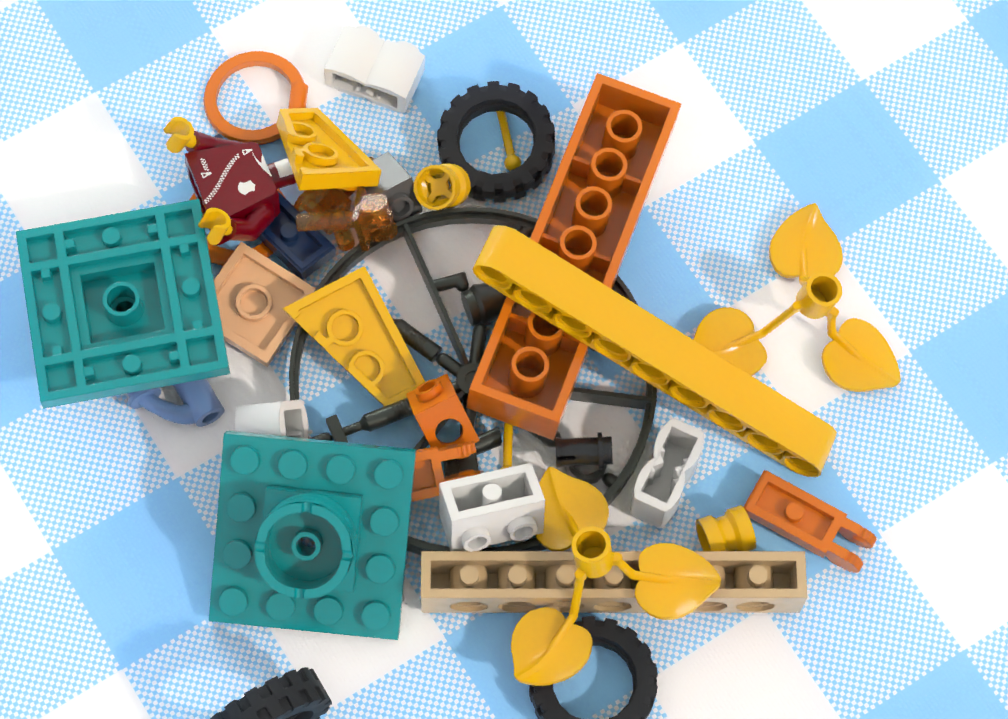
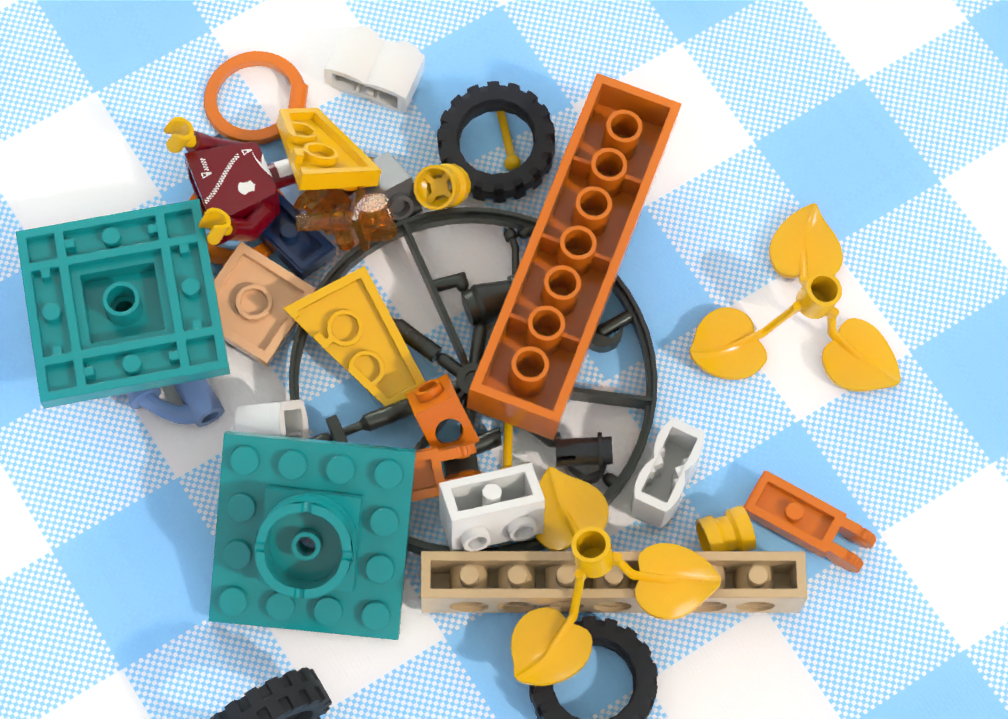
yellow beam [472,225,837,477] -> none

